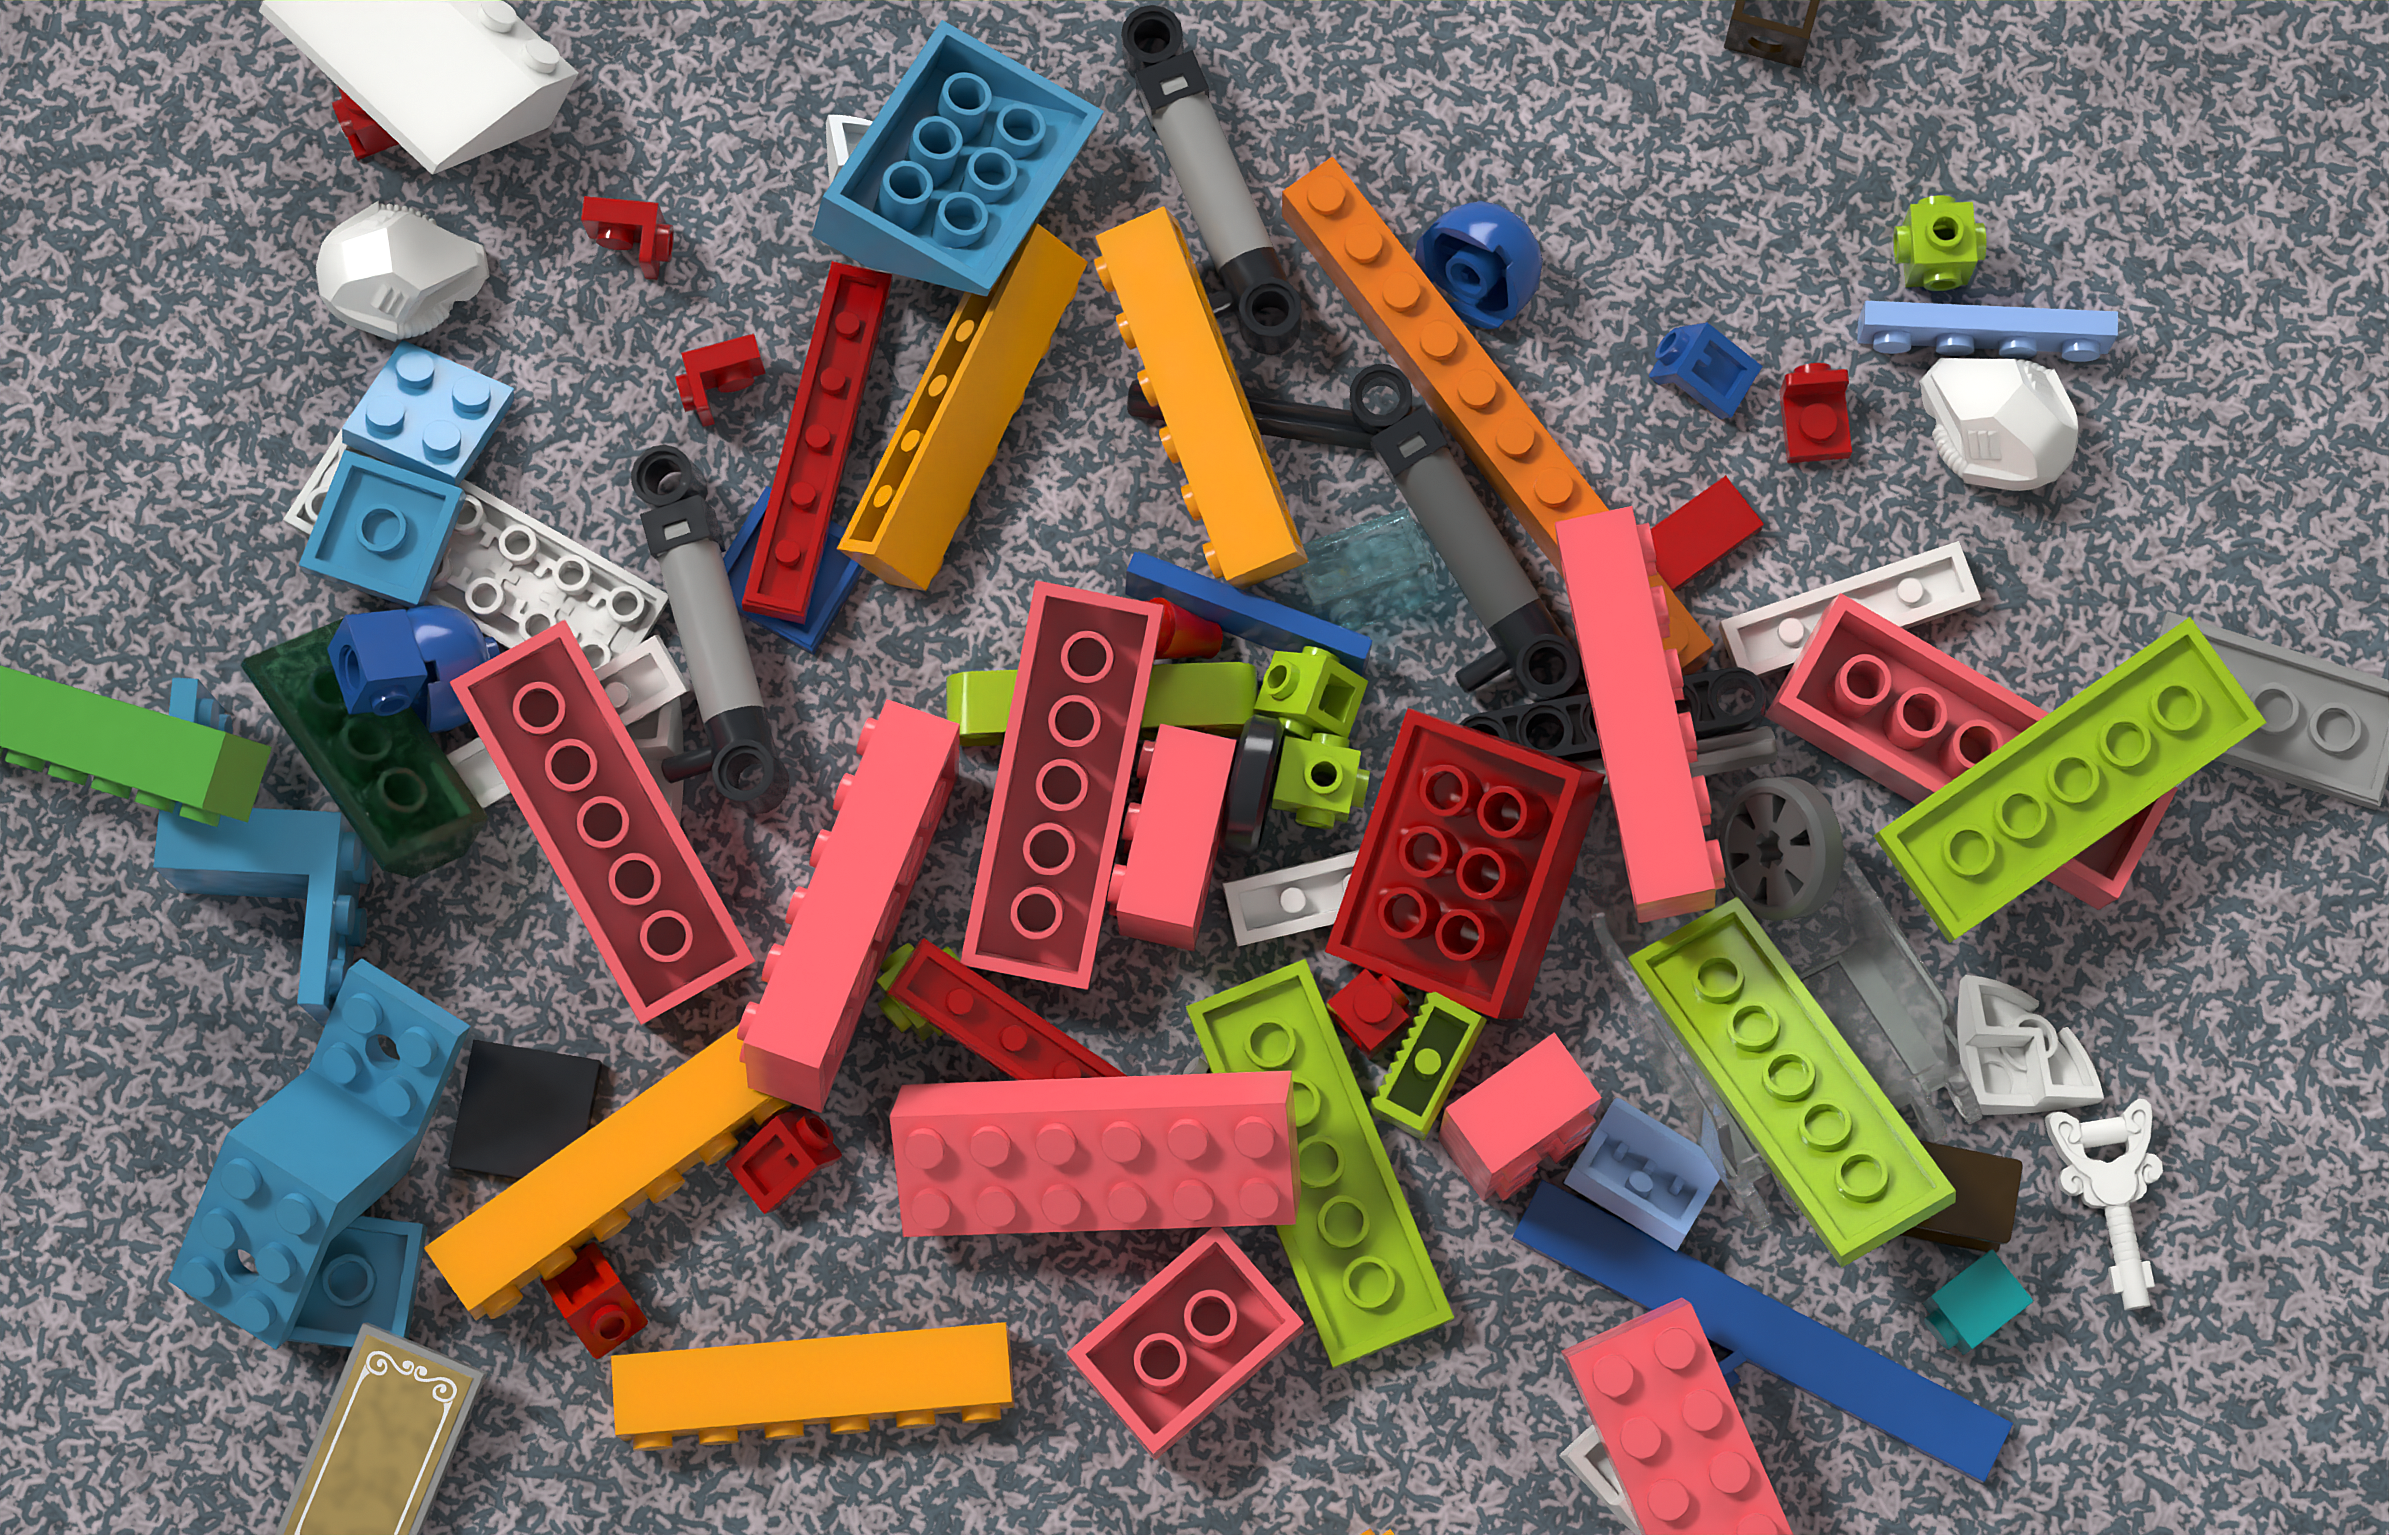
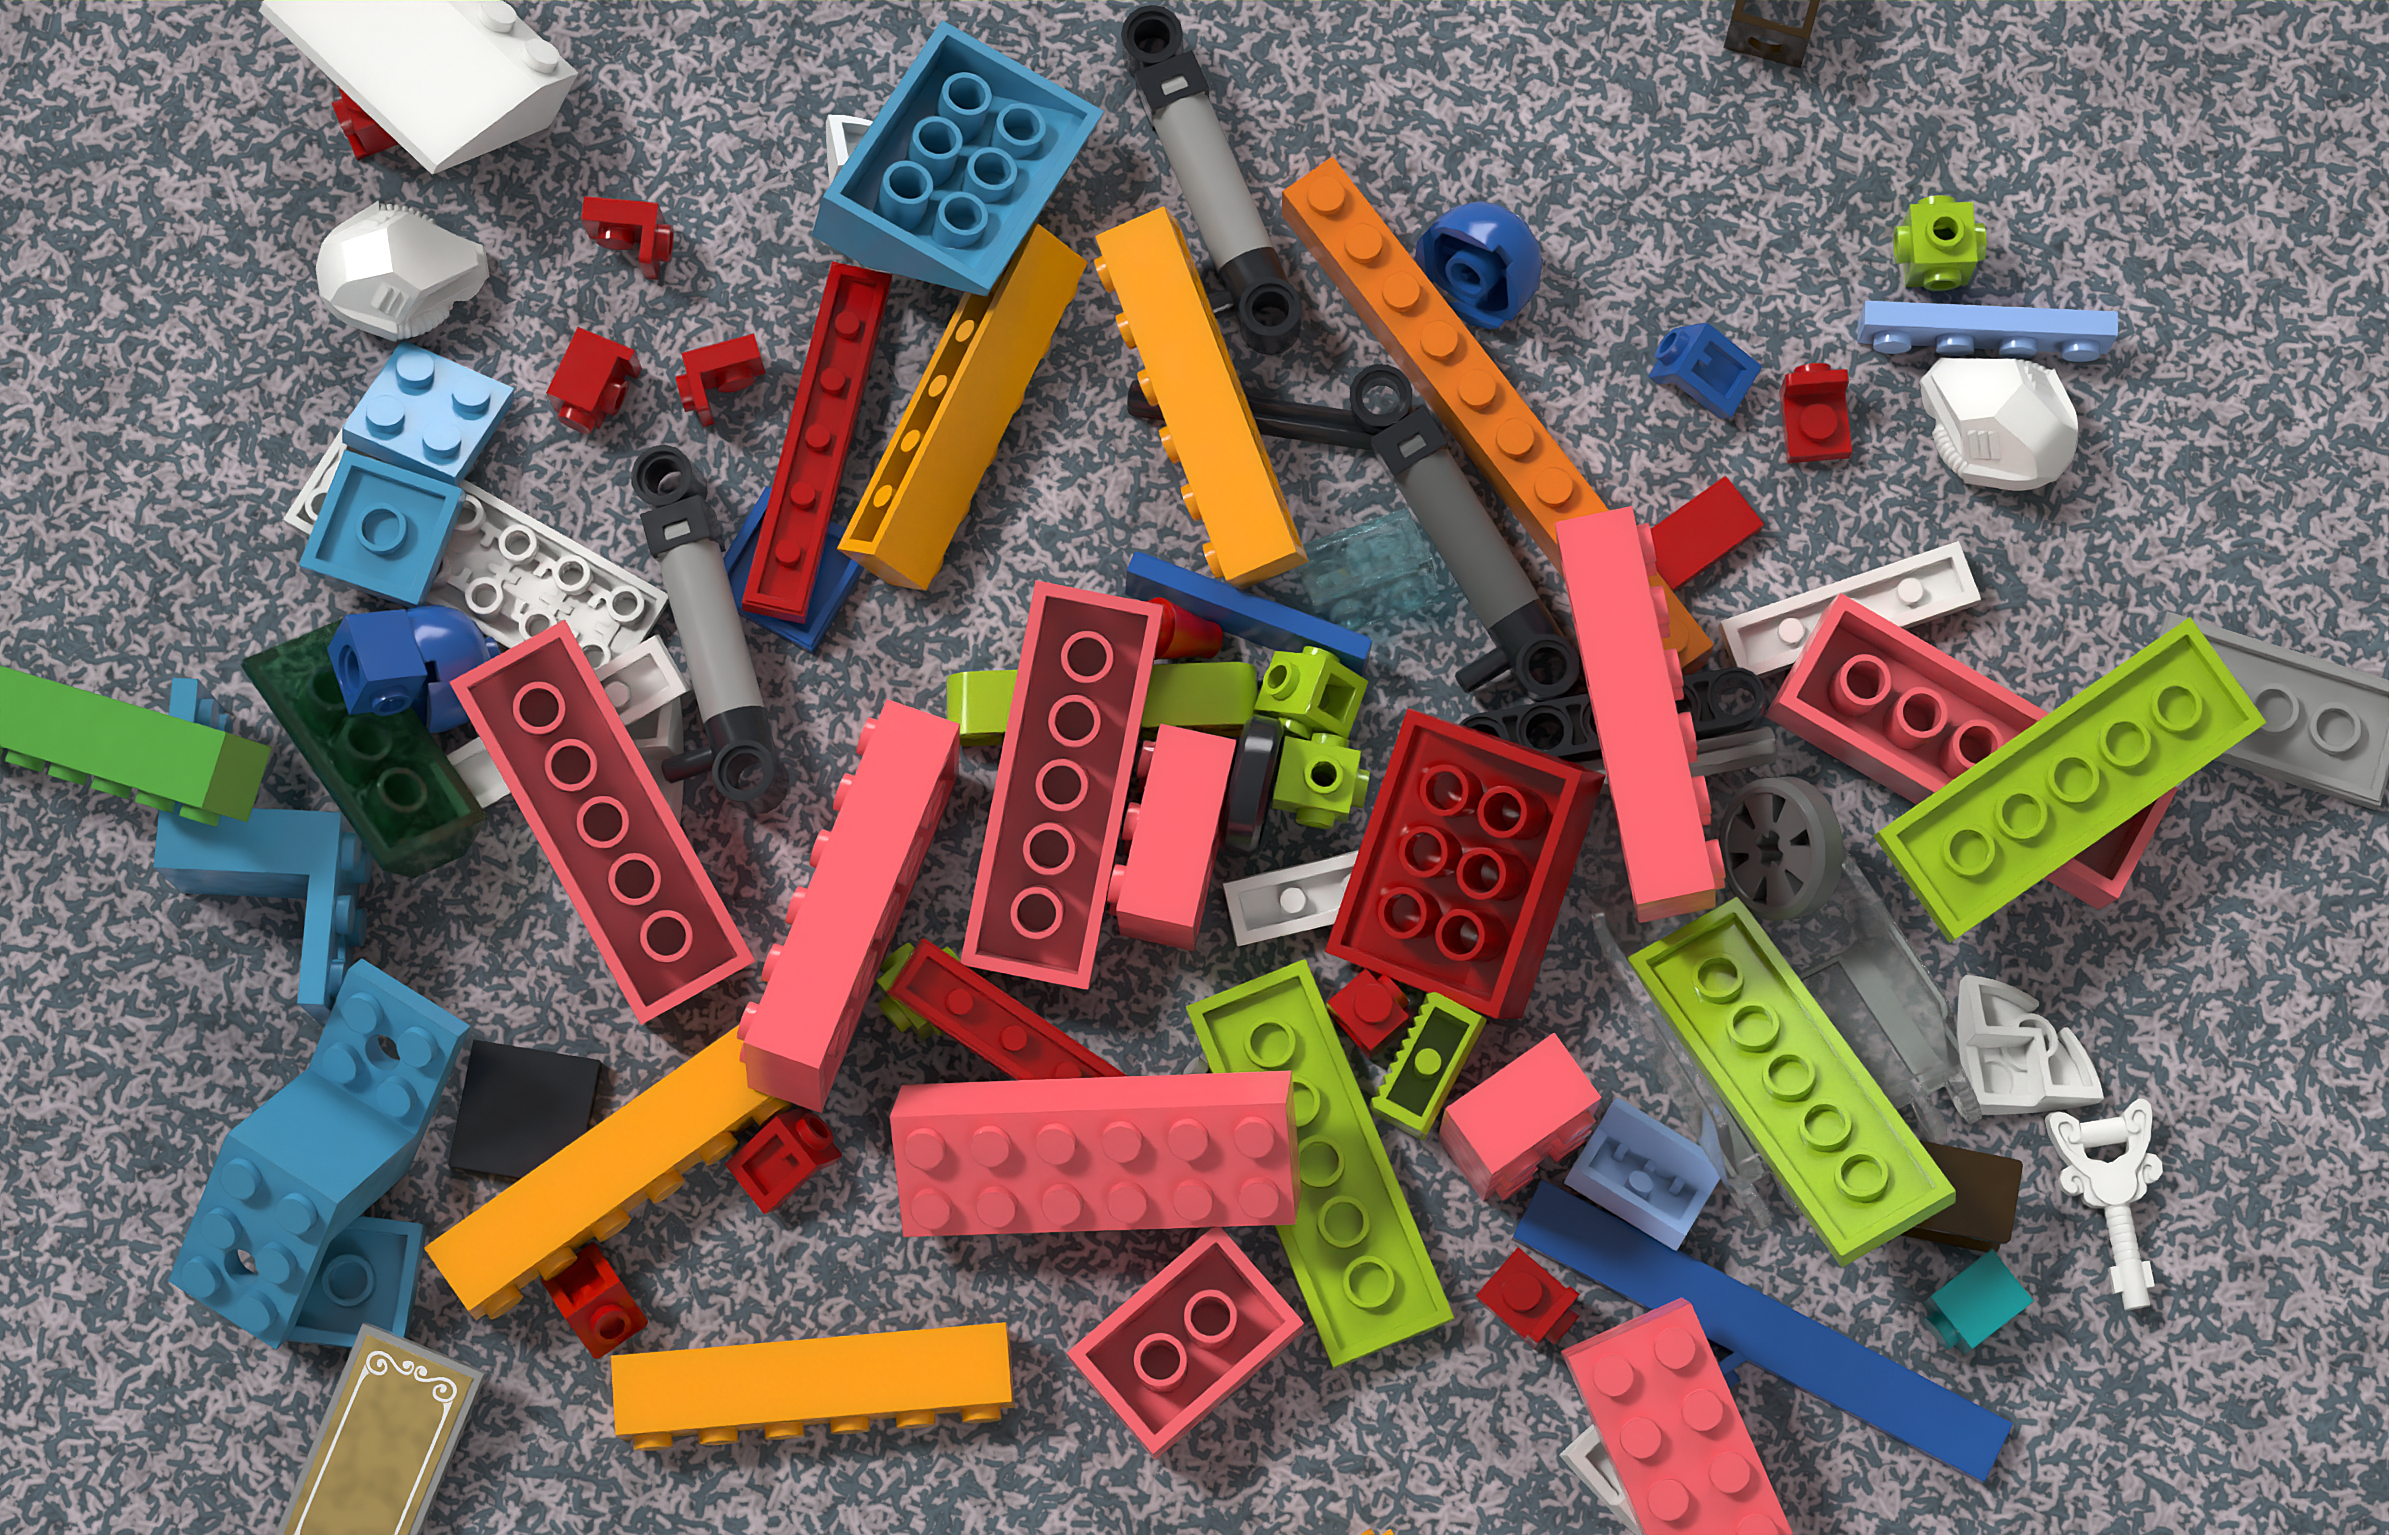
none -> red brick [546,327,642,434]
none -> red bracket [1475,1247,1580,1349]

